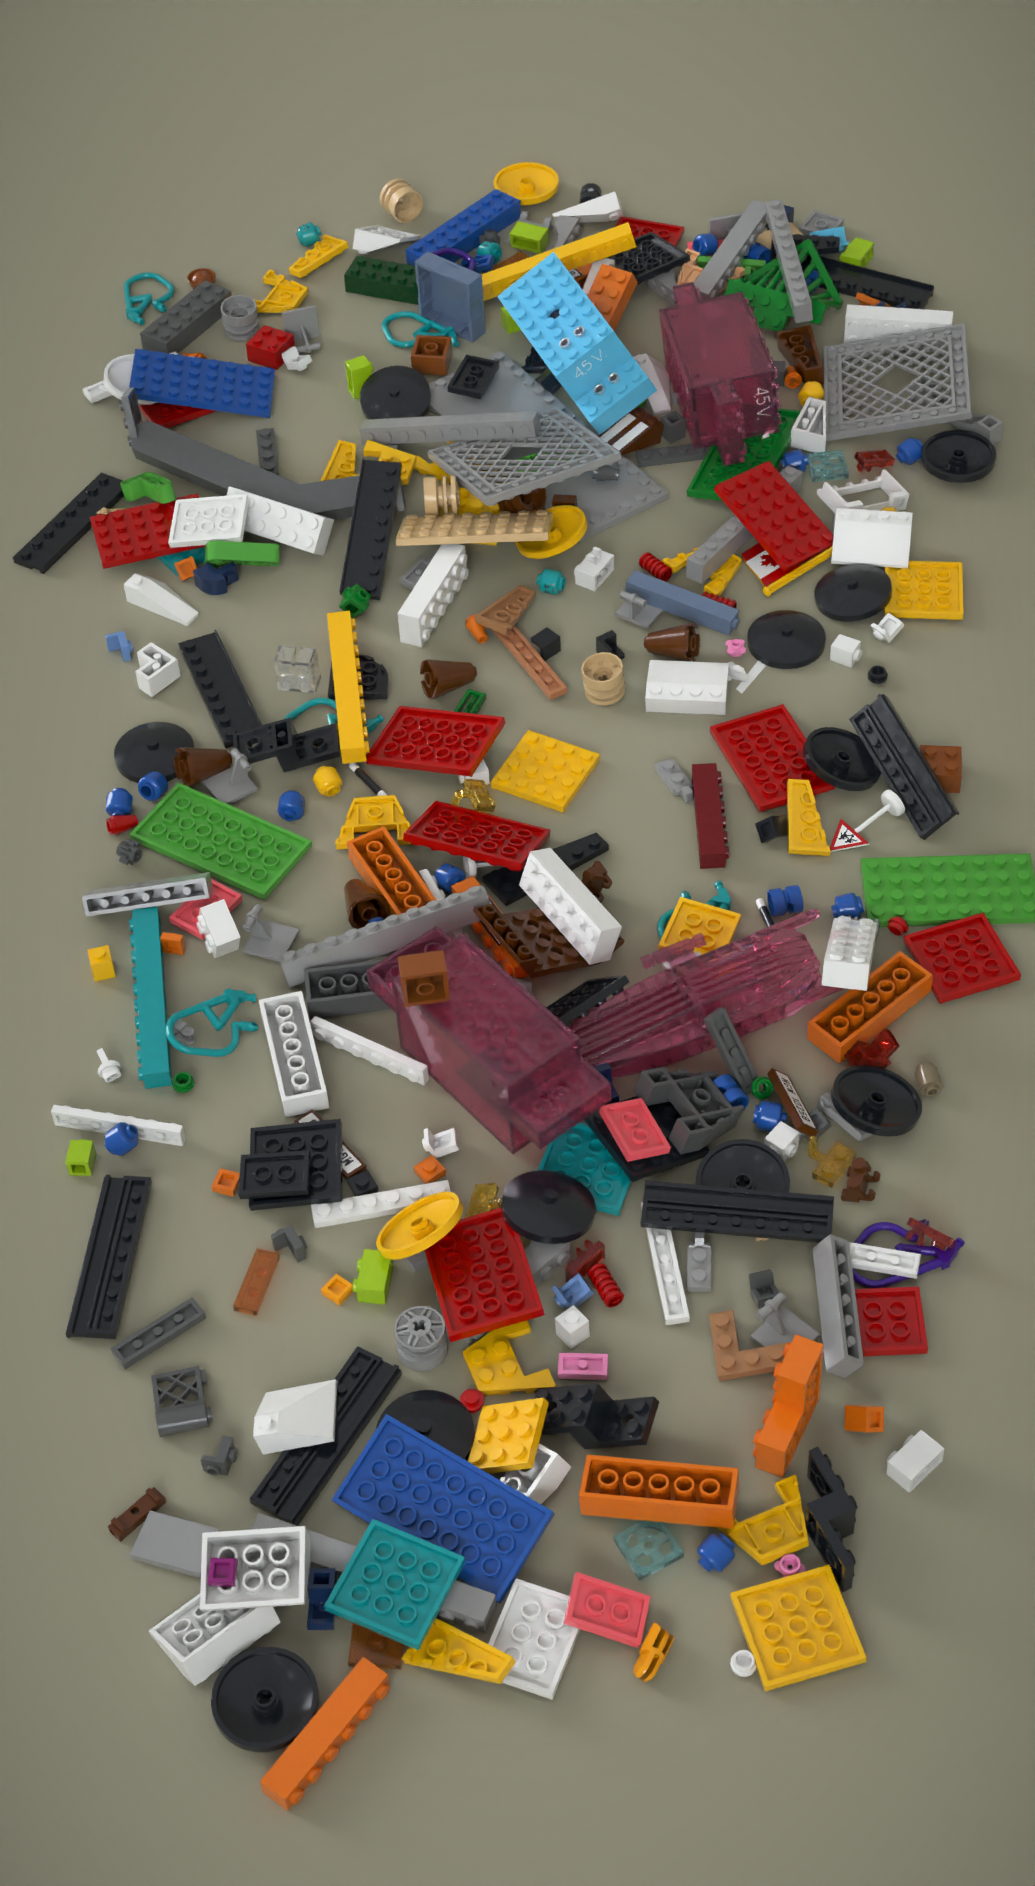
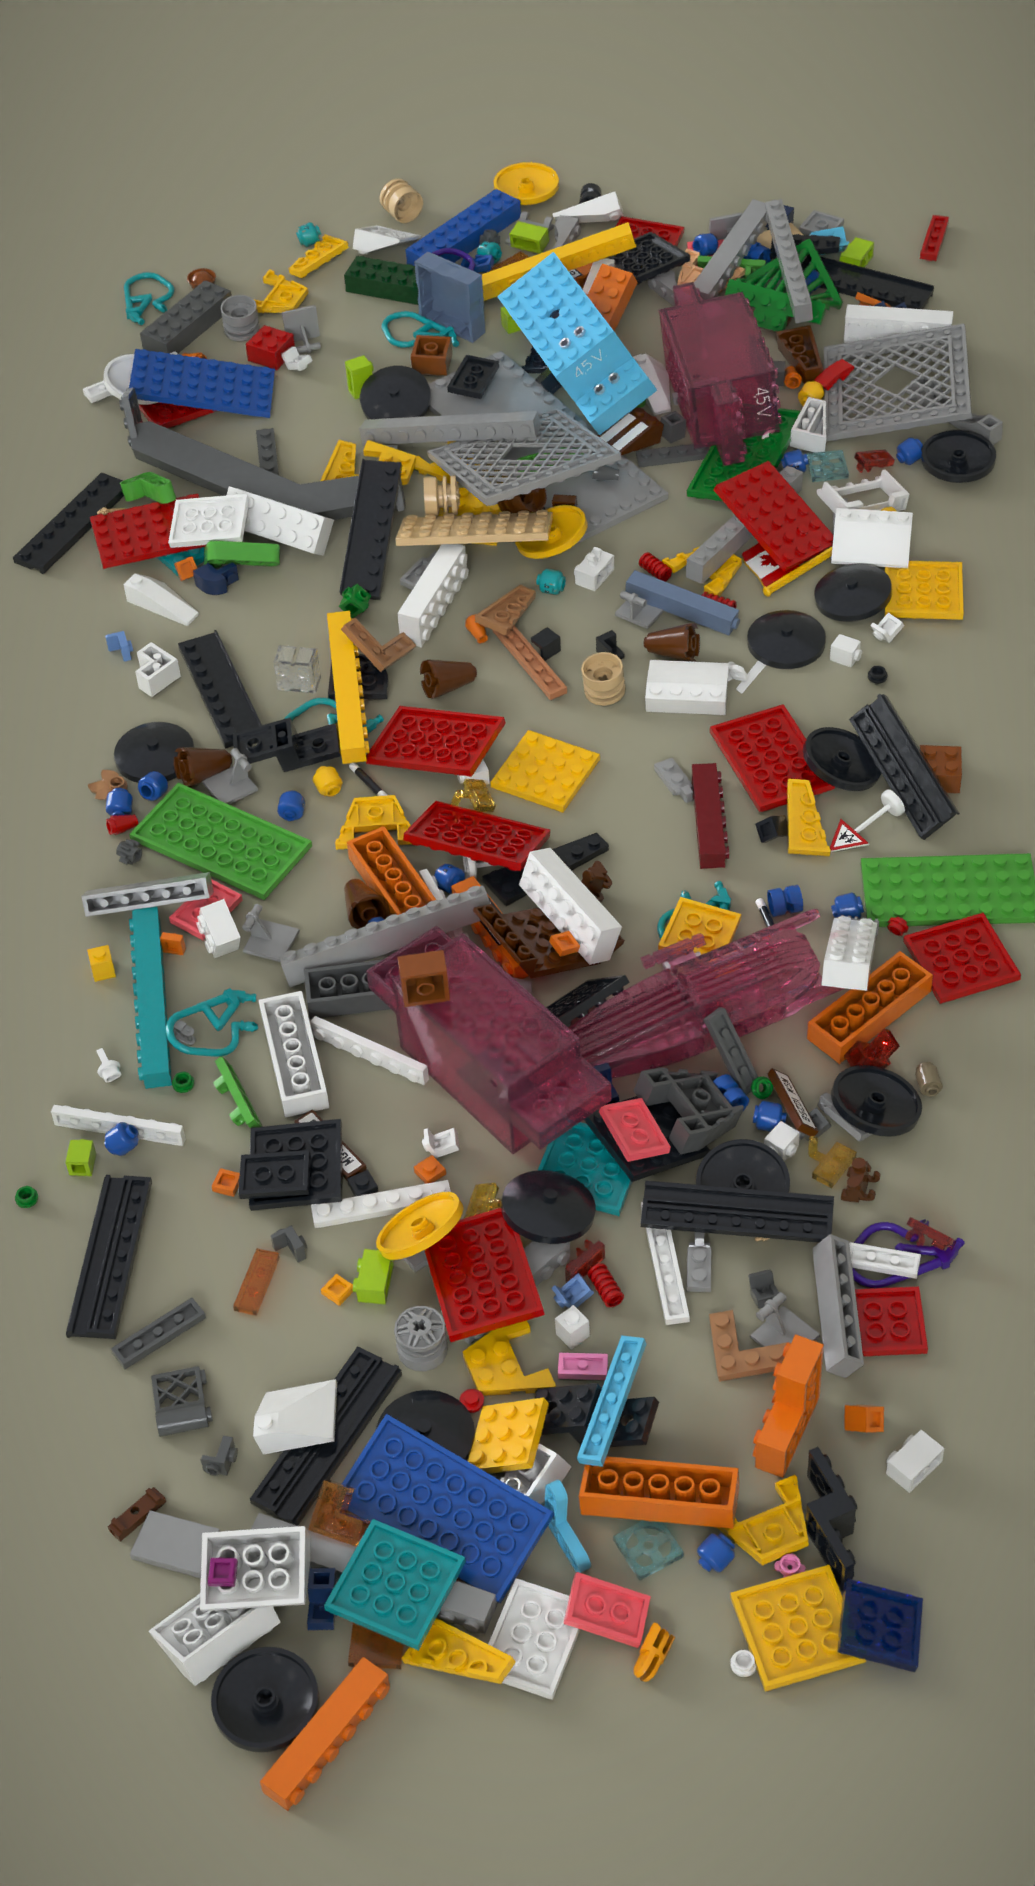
green tile [453,689,486,714] -> none
bright pink plate [725,639,746,657] -> none
none -> green plate [15,1186,38,1208]
none -> medium nougat plate [88,770,128,800]
none -> bright green hinge [213,1056,263,1128]
none -> clear orange brick [308,1480,370,1546]
none -> medium nougat plate [341,618,416,672]
none -> medium azure beam [544,1479,591,1573]
none -> orange plate [549,931,580,957]
none -> medium azure plate [577,1335,646,1467]
none -> red slope [814,359,855,391]
none -> clear blue plate [837,1578,923,1672]
none -> red plate [920,215,949,261]

